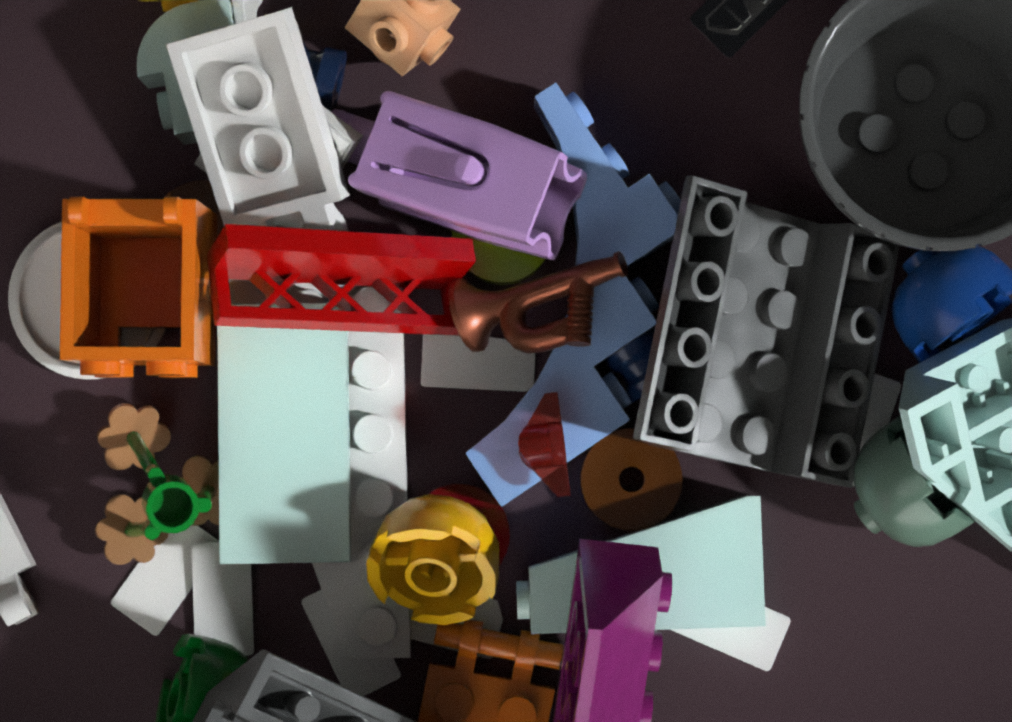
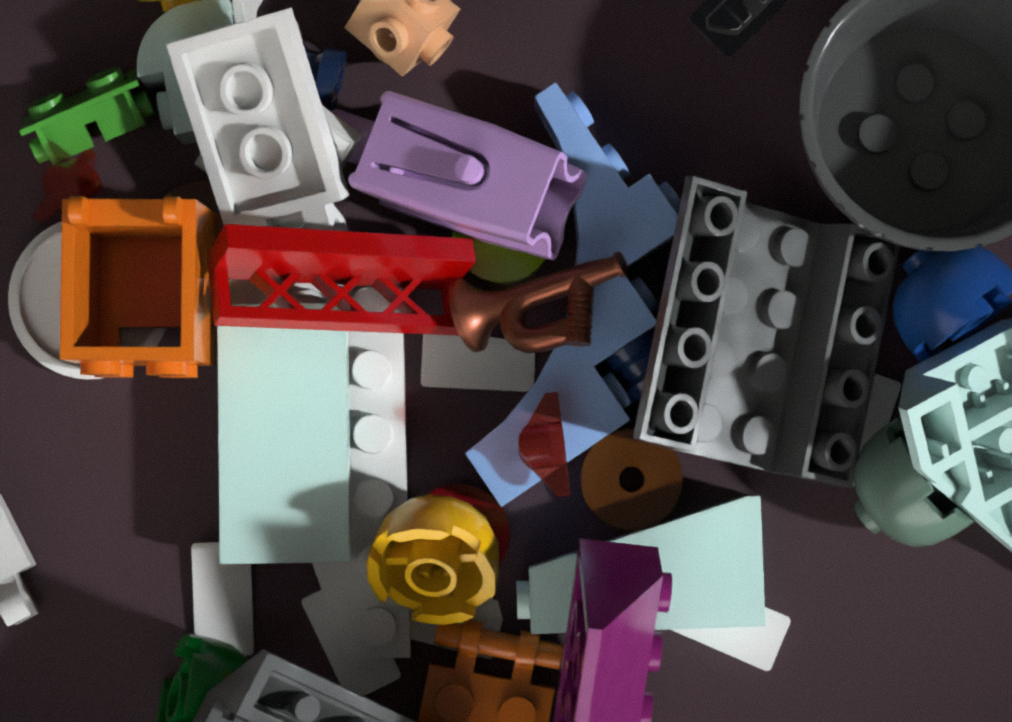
medium nougat plant [94,403,219,565] -> none
white sticker [111,525,219,636] -> none
none -> bright green hinge [19,66,156,165]
none -> clear red piece [32,148,103,223]

